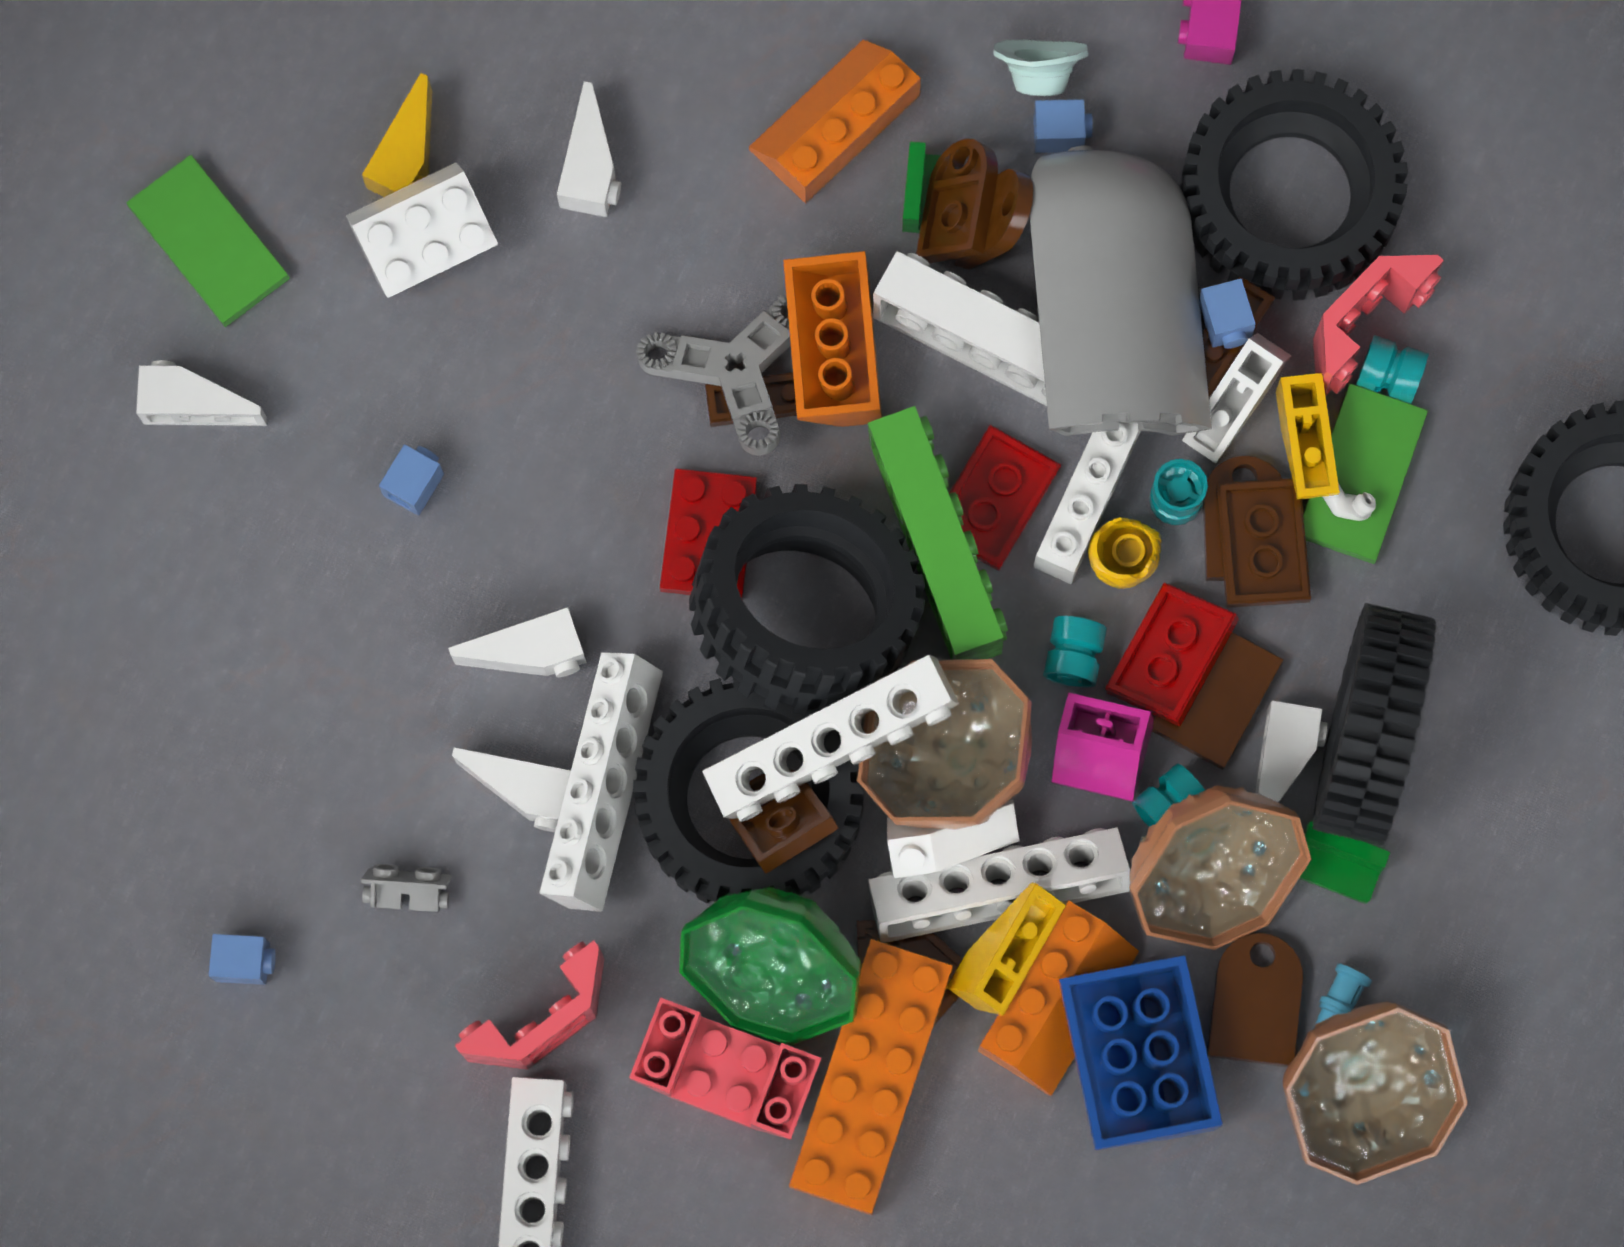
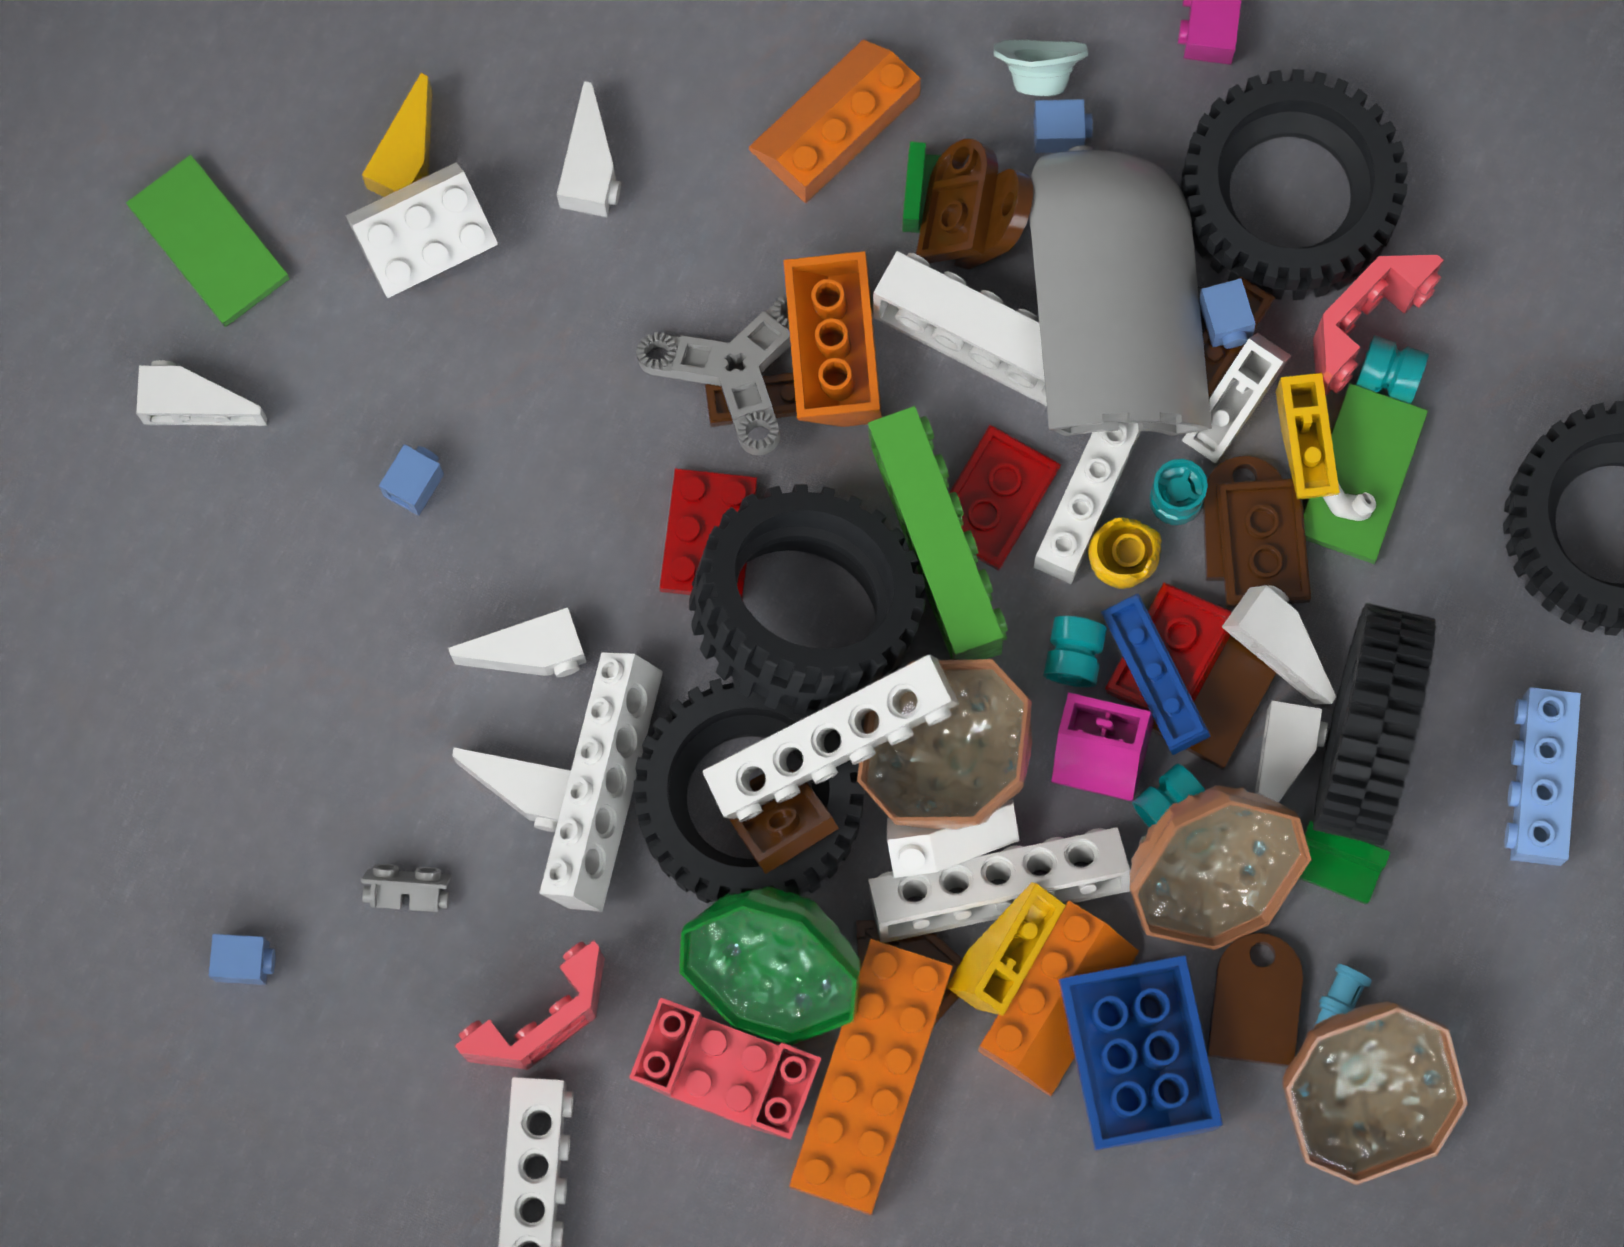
none -> blue tile [1101,593,1211,755]
none -> white slope [1222,585,1336,705]
none -> light blue brick [1504,687,1581,866]

